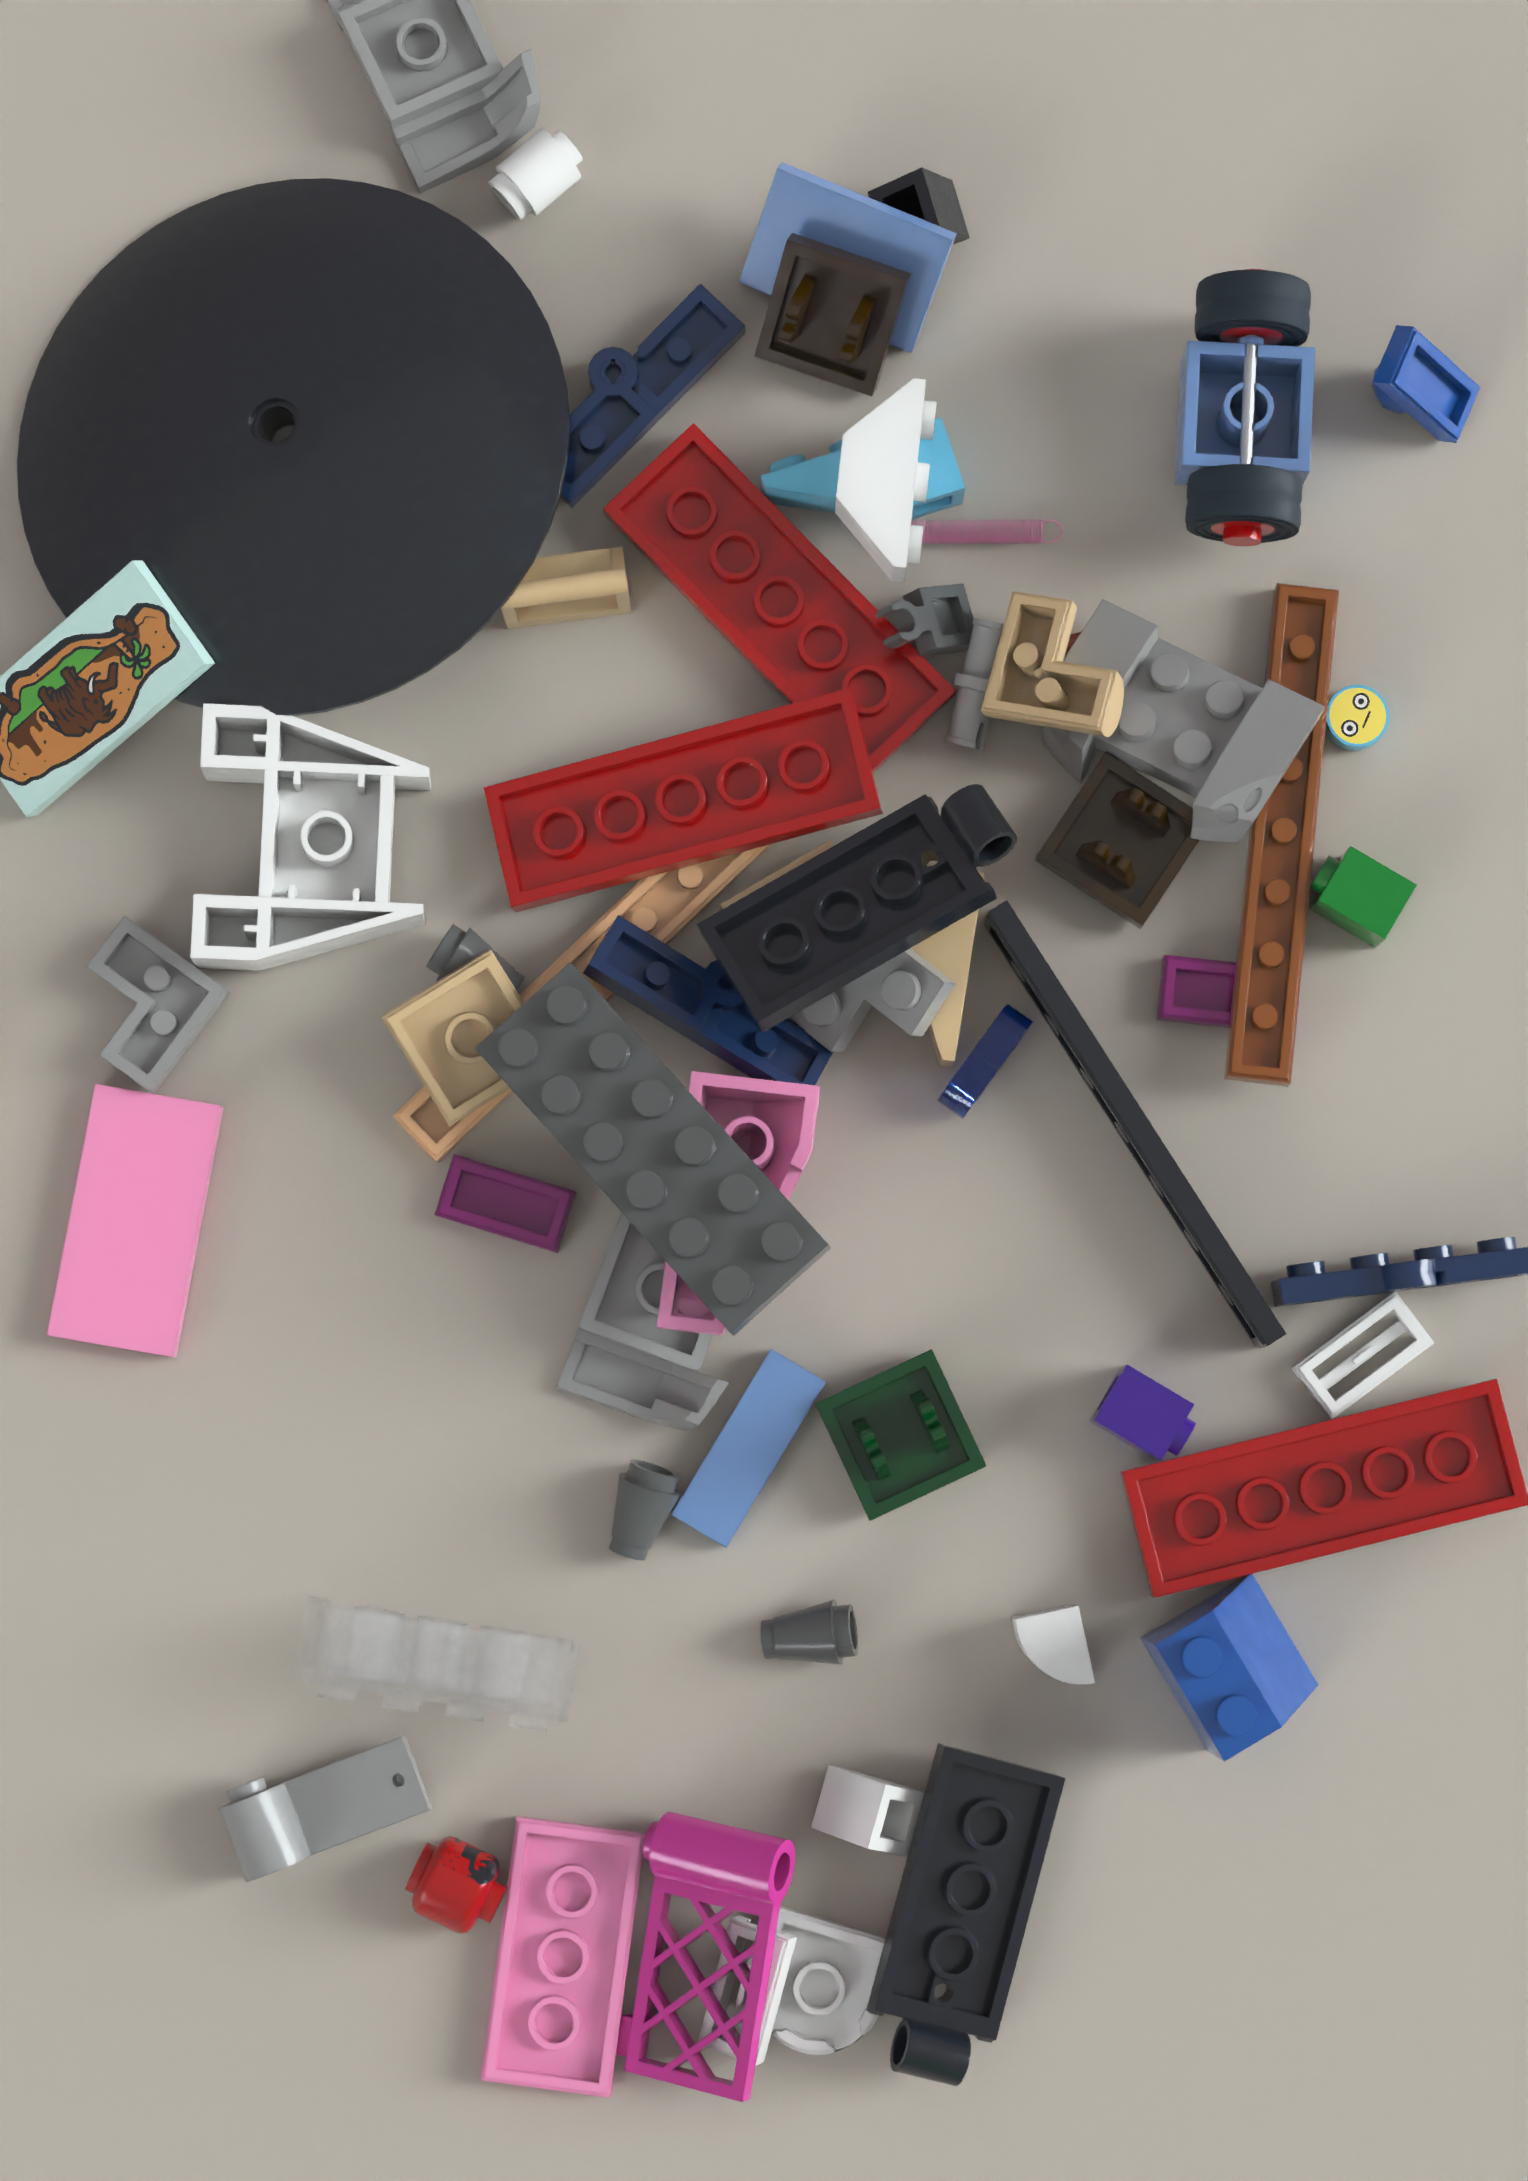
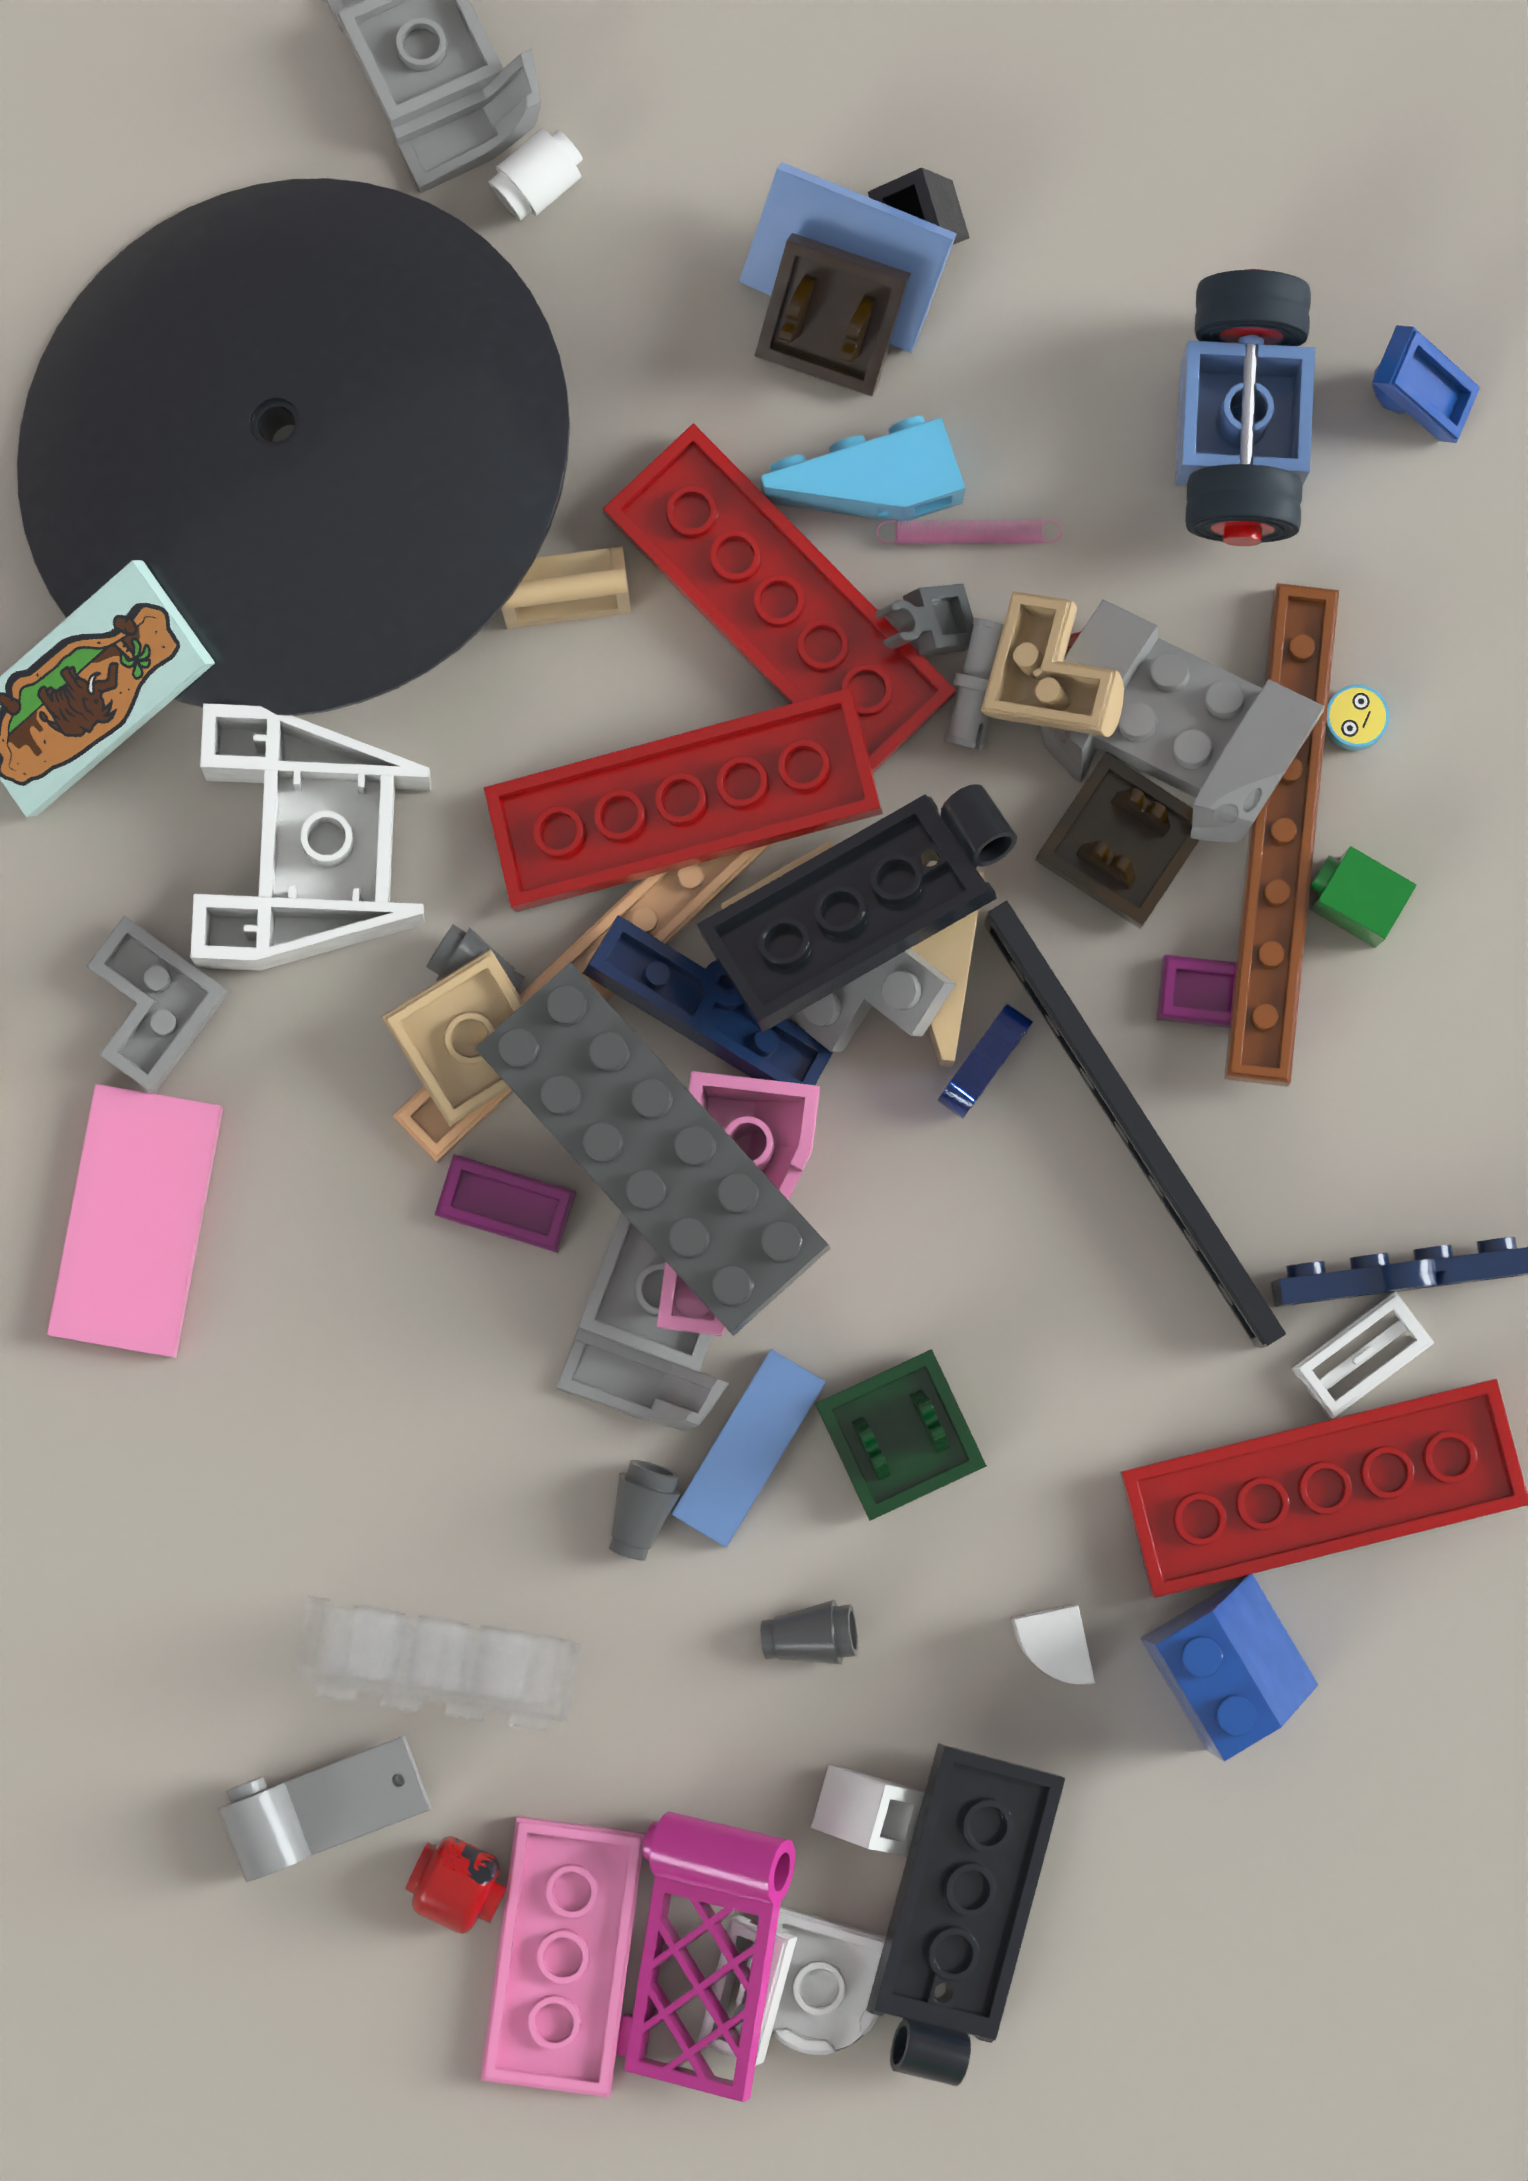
dark blue hinge [560,283,746,509] -> none
white slope [835,378,937,583] -> none
dark purple brick [1090,1365,1196,1461] -> none

